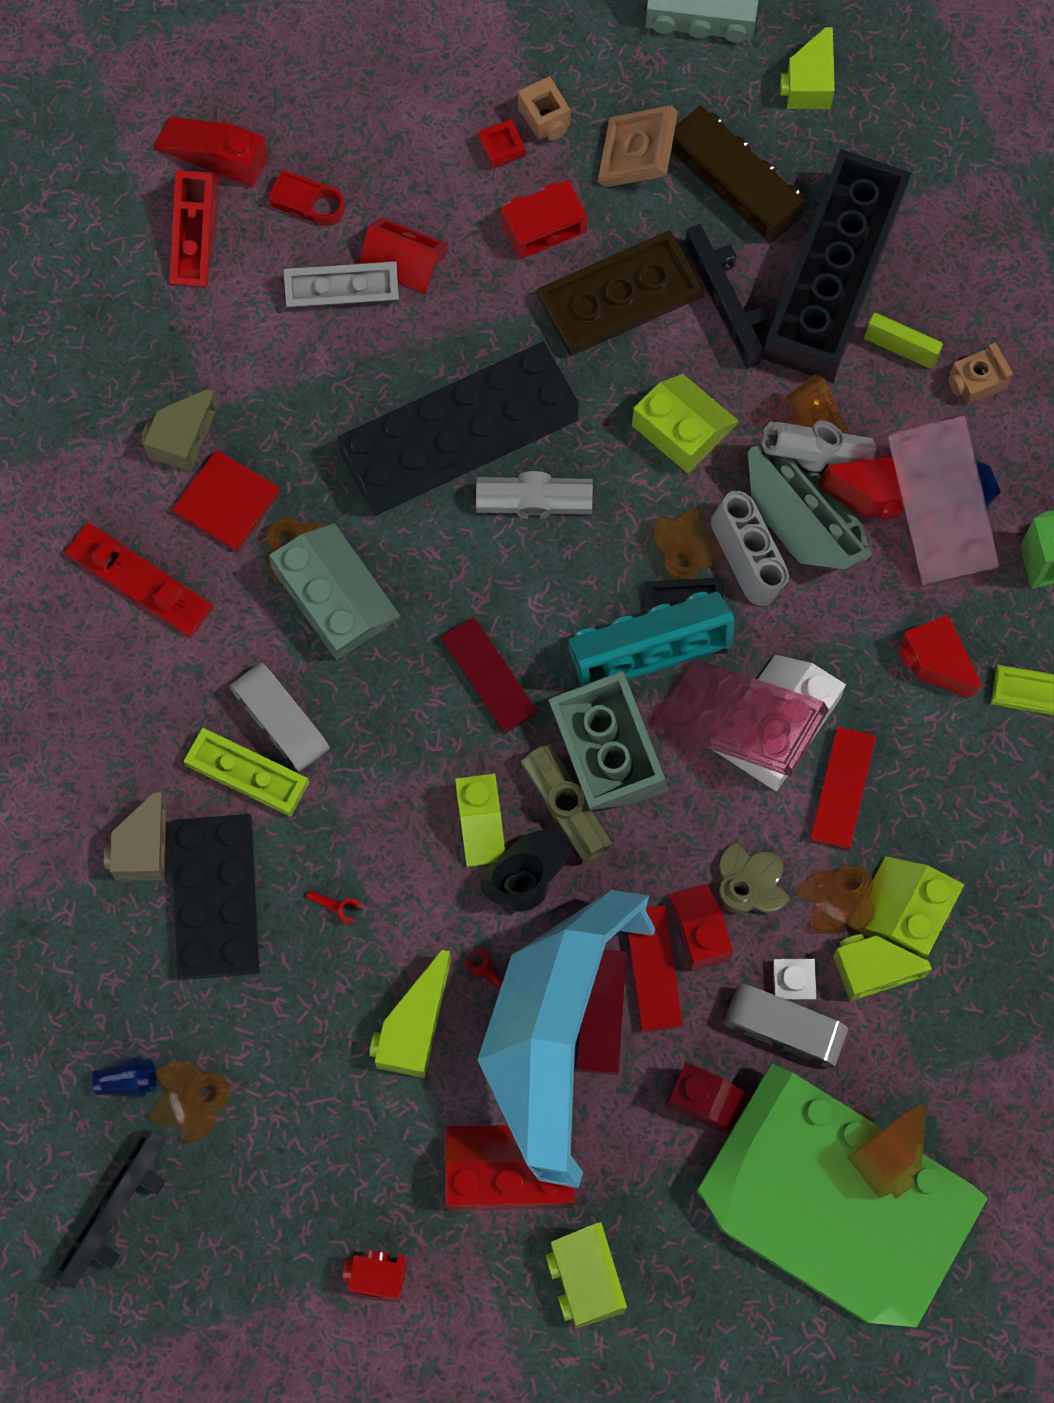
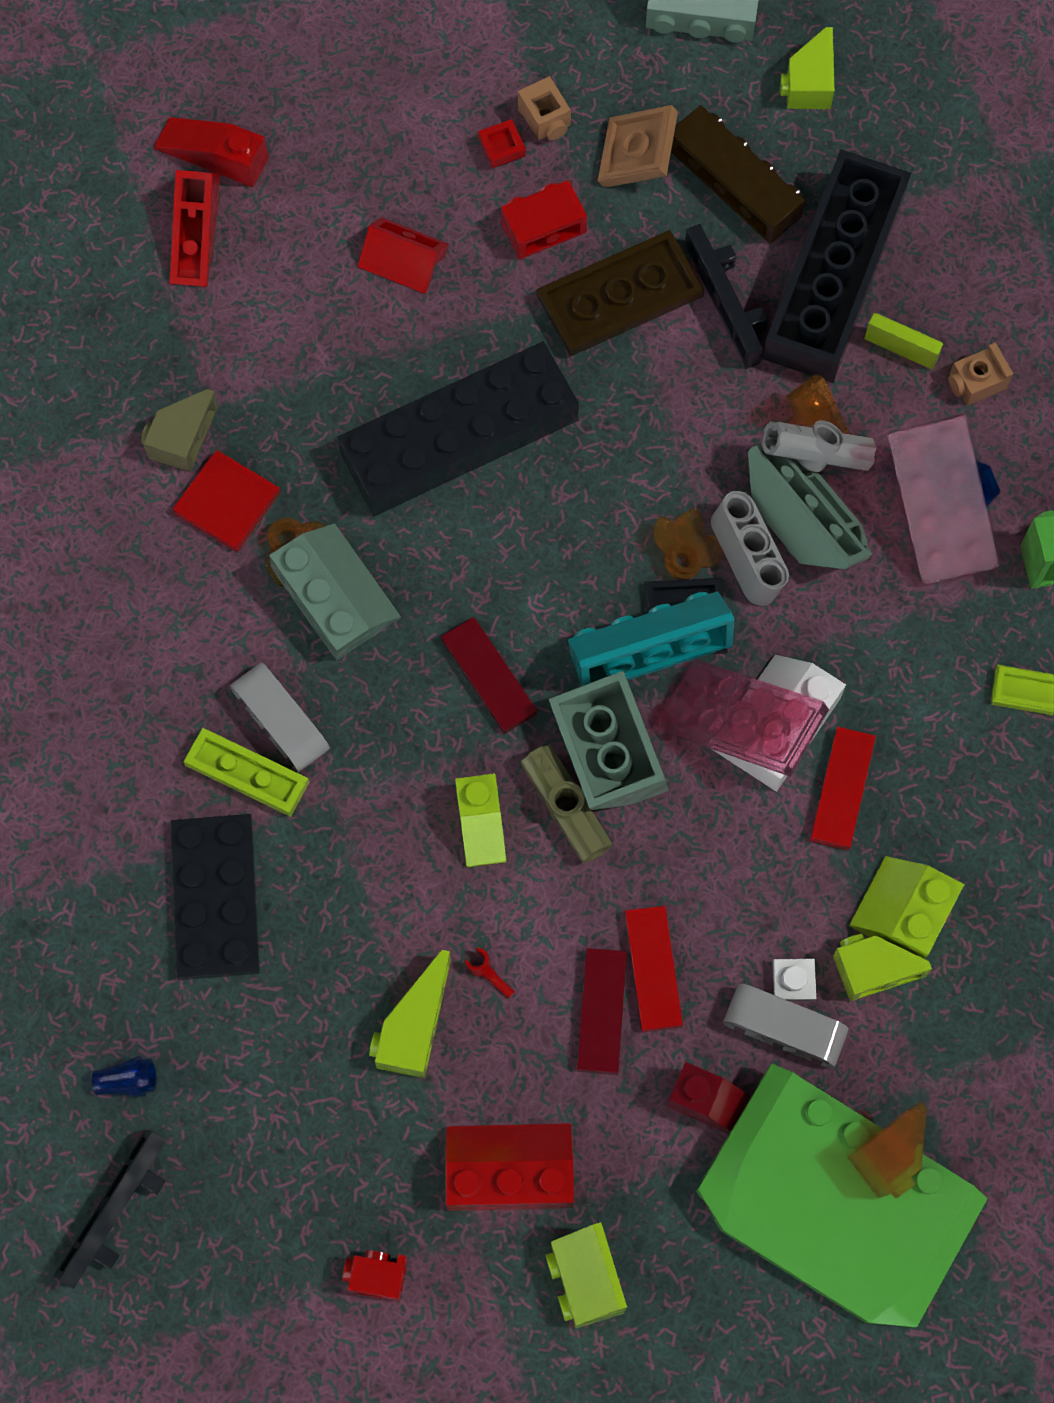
red hinge [65,522,213,638] -> none
dark tan slope [104,792,167,881] -> none
clear orange plate [150,1062,230,1143] -> none
red piece [268,170,345,226] -> none
light grey plate [283,262,399,308] -> none
red hand [306,890,362,925] -> none
light grey piece [476,471,593,519] -> none
medium azure panel [478,890,655,1188] -> none
black piece [480,830,567,914] -> none
lime slope [632,374,739,474] -> none
red slope [668,884,733,972] -> none
olive plate [718,843,790,913] -> none
clear orange plate [797,864,874,933] -> none
red slope [818,455,913,520] -> none
red slope [898,615,982,698] -> none

